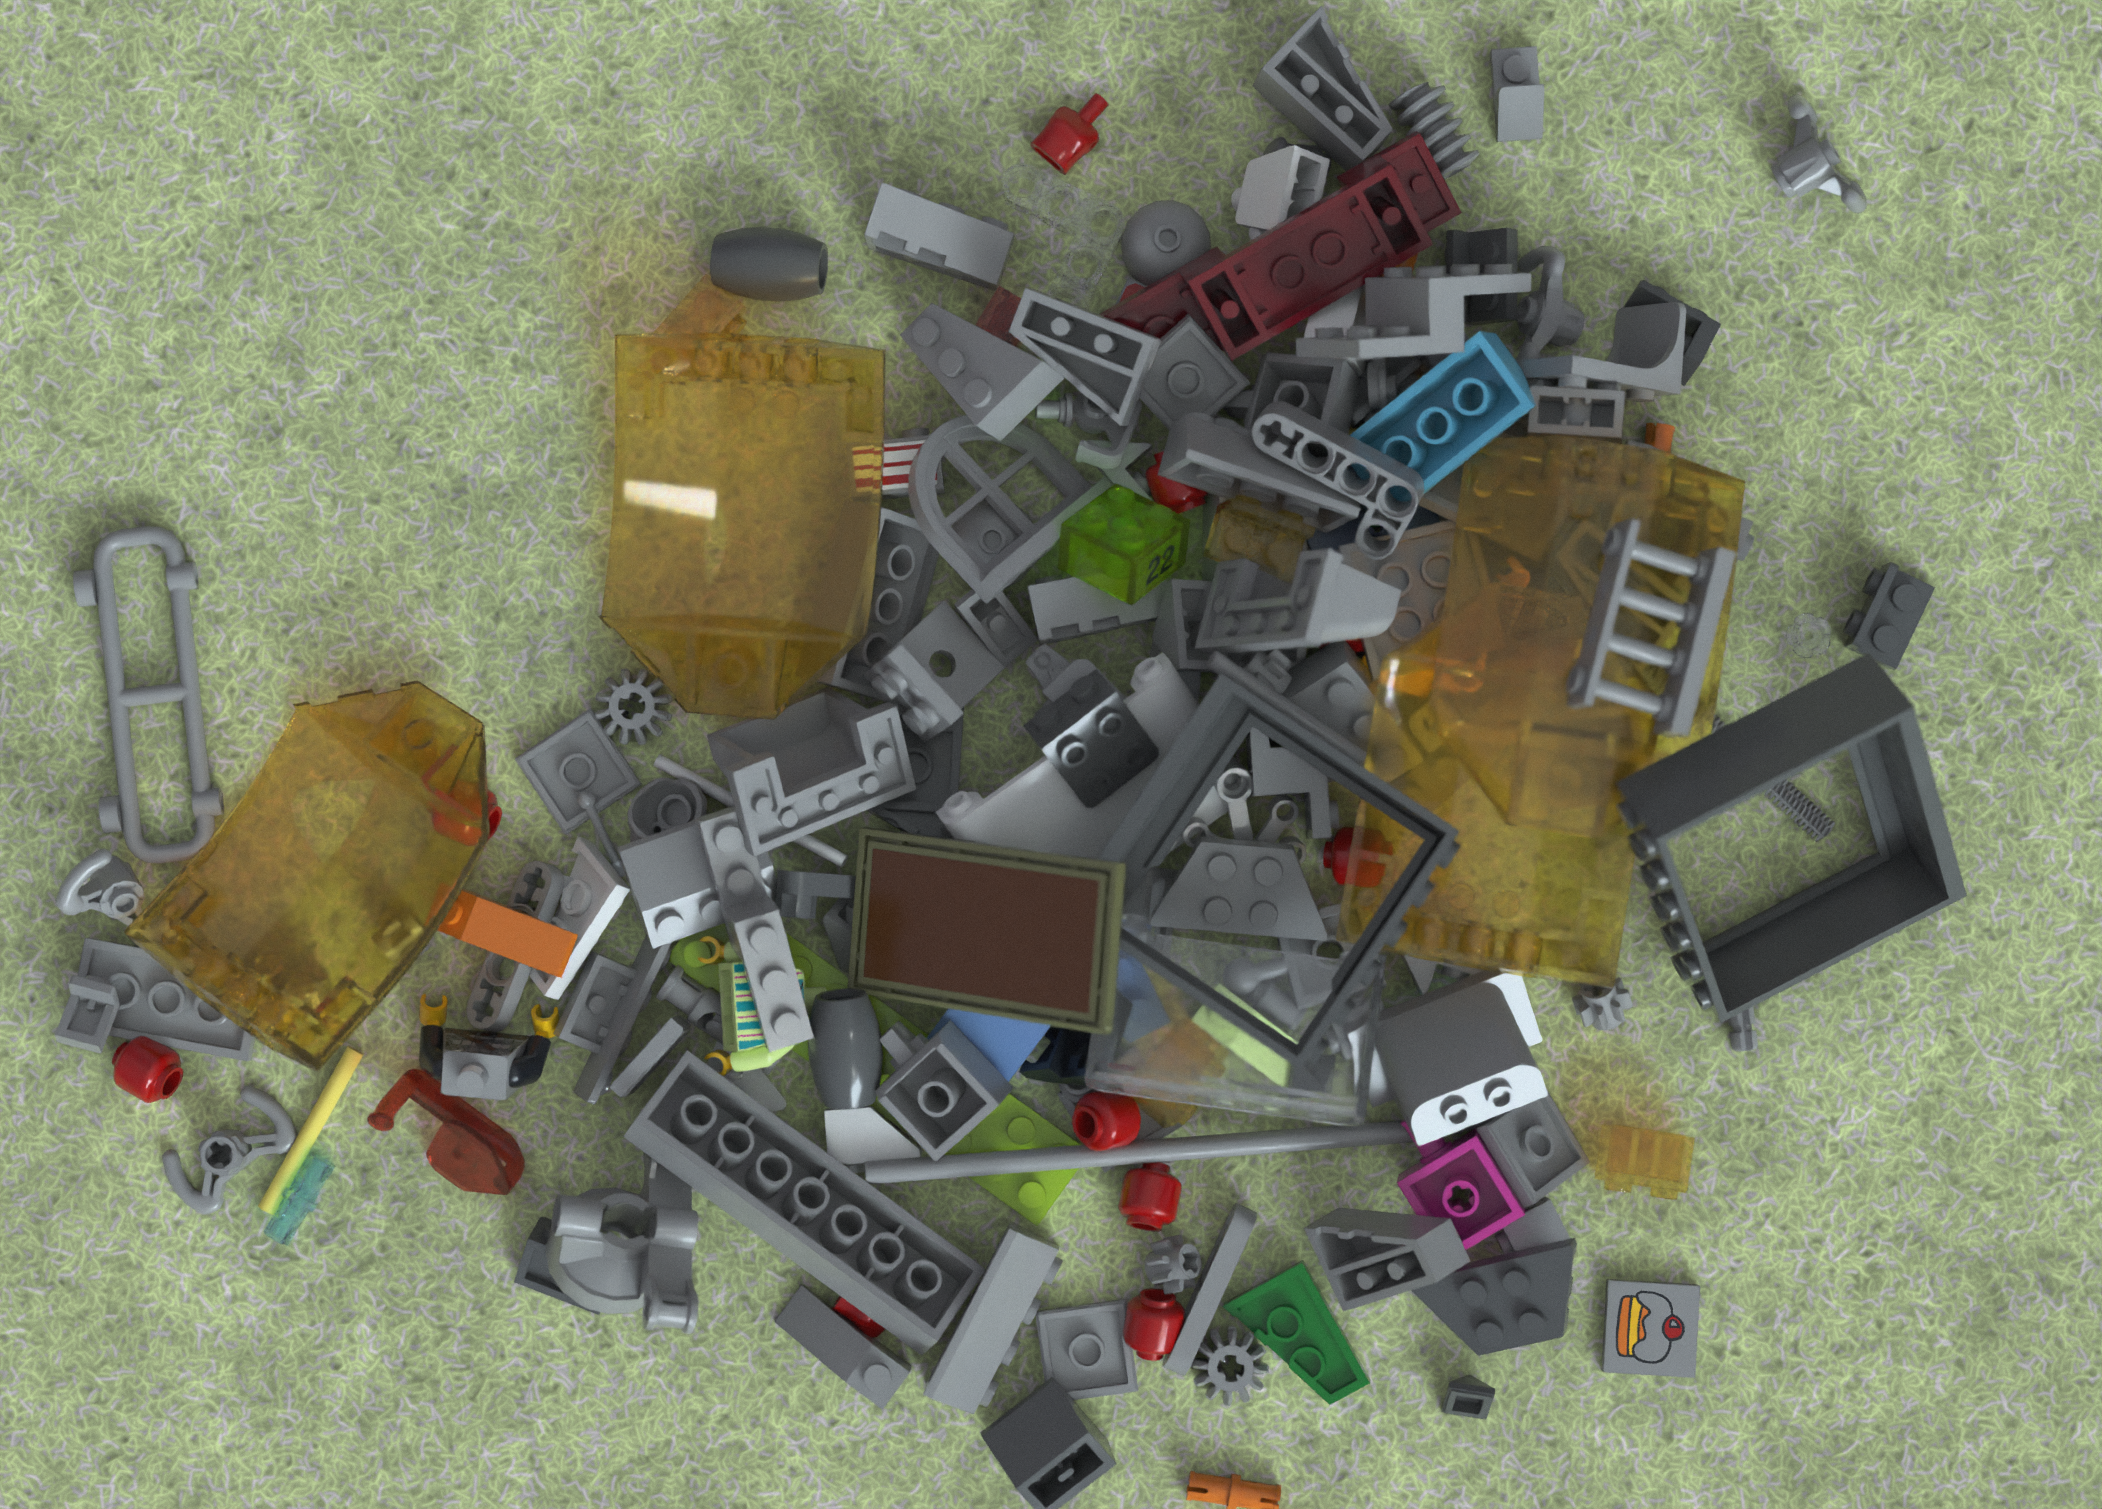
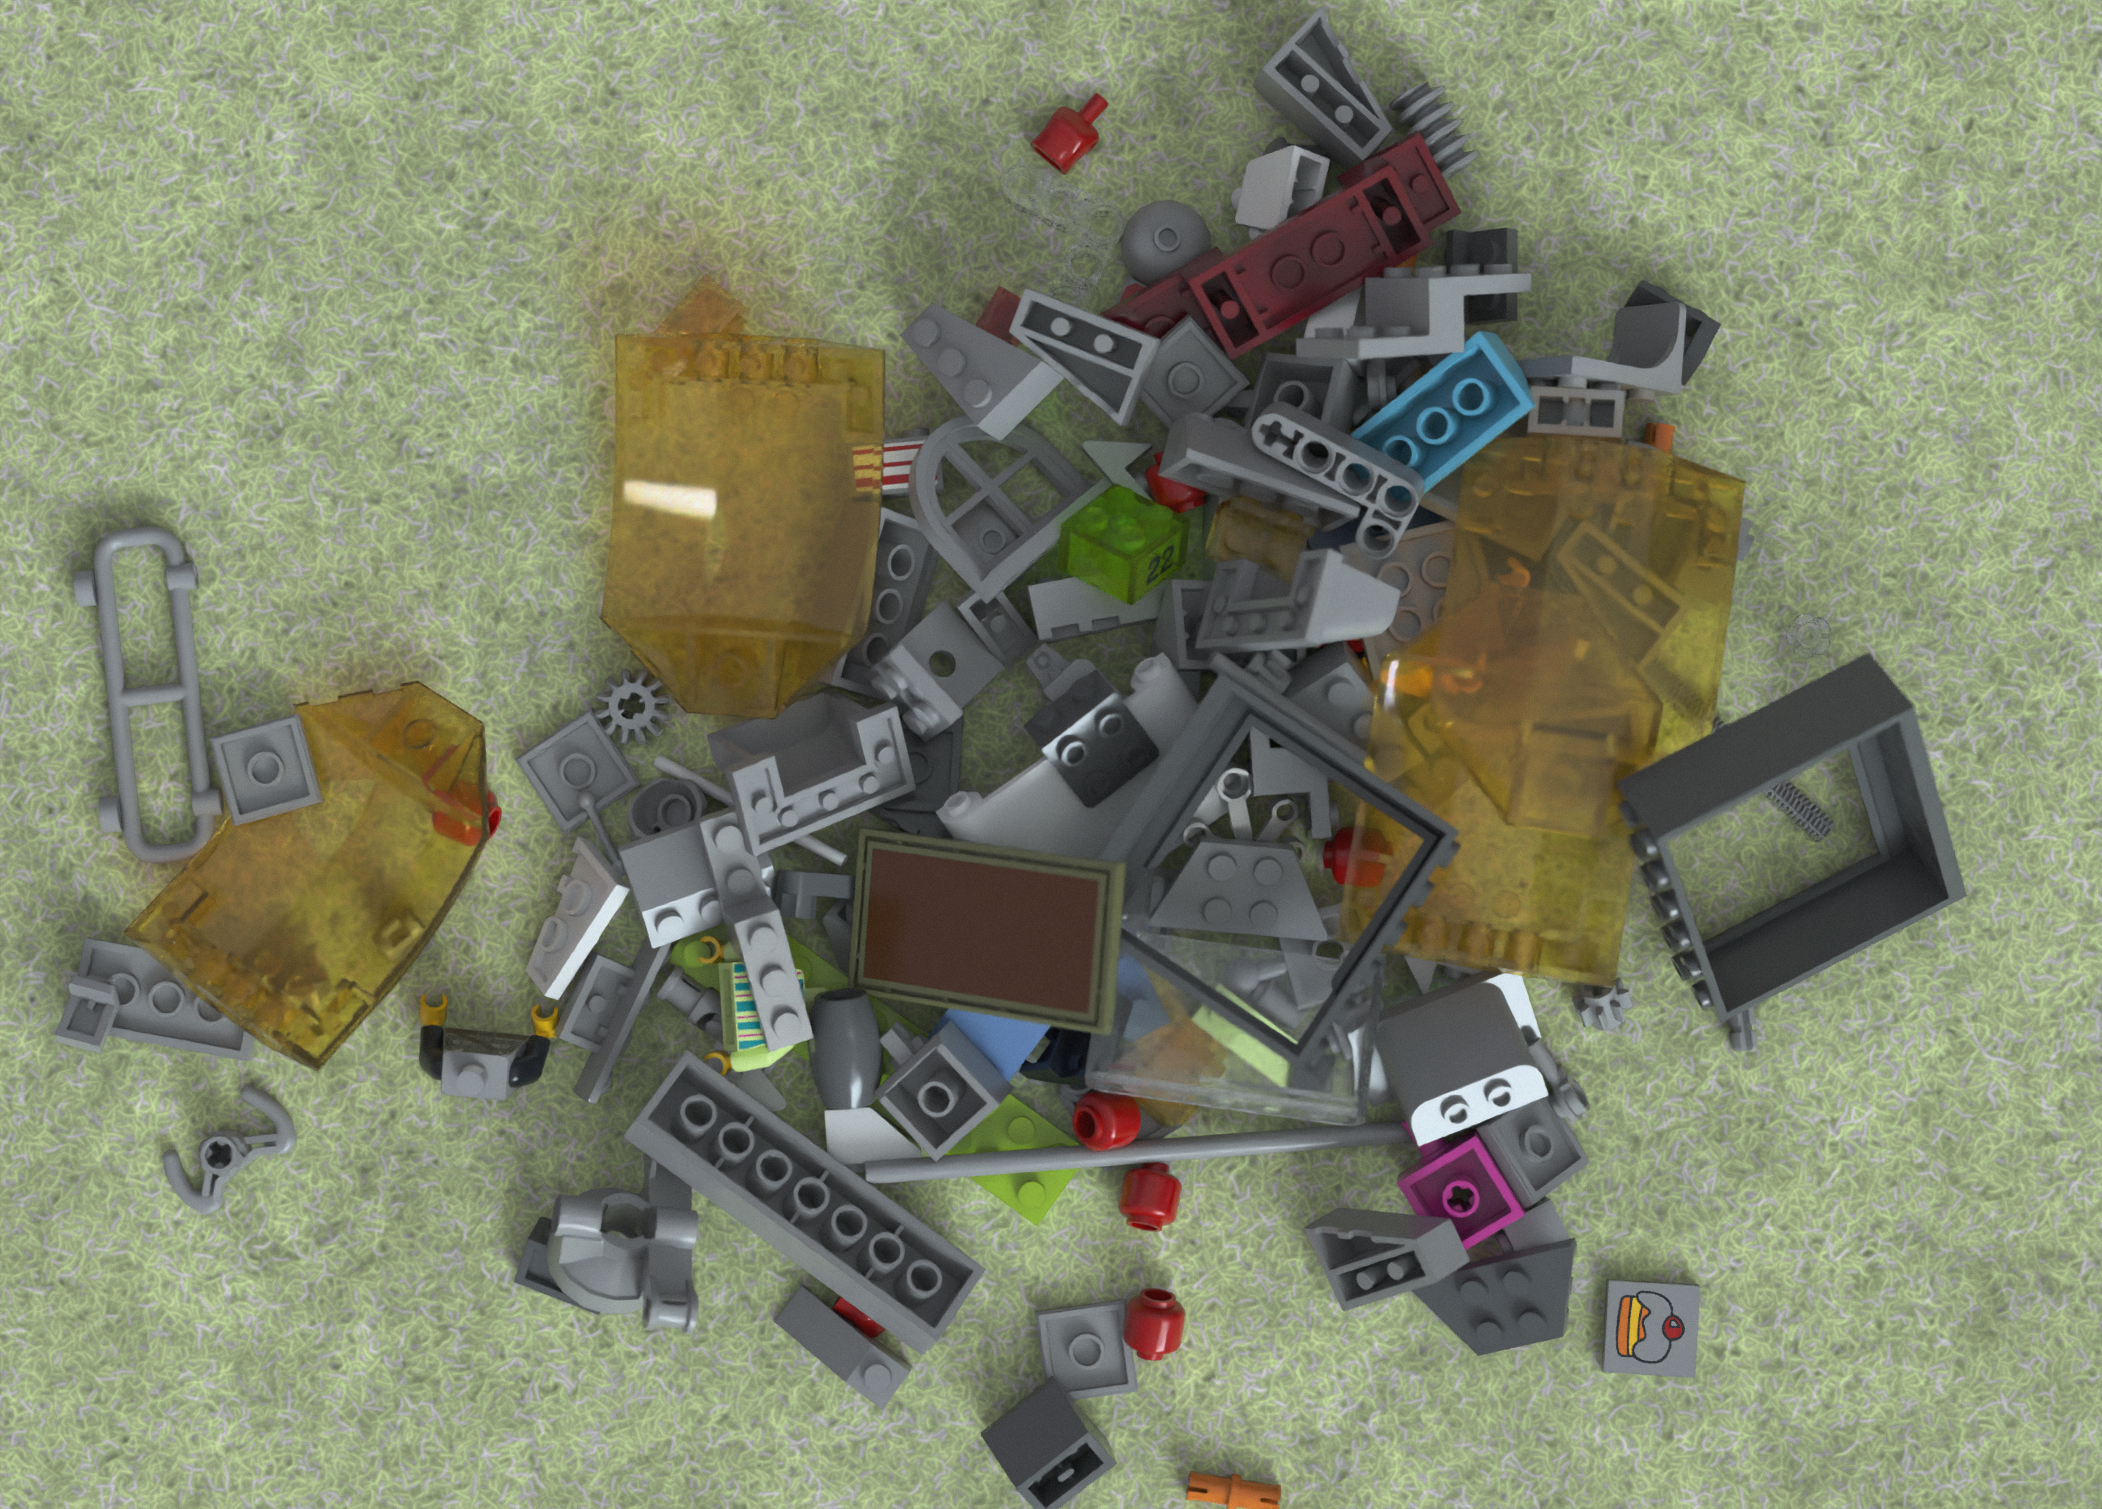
light grey piece [55,848,190,948] -> none
red head [112,1036,183,1103] -> none
light yellow bar [258,1046,364,1215] -> none
clear light blue pin [263,1152,336,1246] -> none
clear red piece [367,1069,525,1195] -> none
orange slope [426,883,578,978] -> none
light grey beam [466,861,564,1032] -> none
light grey tile [609,1015,692,1098] -> none
dark grey piece [710,227,828,302] -> none
light grey wedge [864,182,1014,291] -> none
light grey slope [923,1221,1063,1414] -> none
light grey piece [1035,393,1142,470] -> none
light grey gear [1144,1234,1202,1295] -> none
light grey beam [1162,1203,1257,1376] -> none
light grey gear [1191,1326,1269,1406] -> none
green wing [1222,1260,1371,1405] -> none
dark grey slope [1441,1375,1495,1419] -> none
light grey slope [1490,46,1544,142] -> none
light grey piece [1515,246,1585,361] -> none
light grey fence [1566,519,1736,738] -> none
clear yellow brick [1595,1123,1696,1200] -> none
light grey piece [1771,94,1867,214] -> none
dark grey bracket [1843,562,1935,670] -> none
none -> light grey tile [210,713,325,826]
none -> light grey plate [1527,1038,1590,1123]

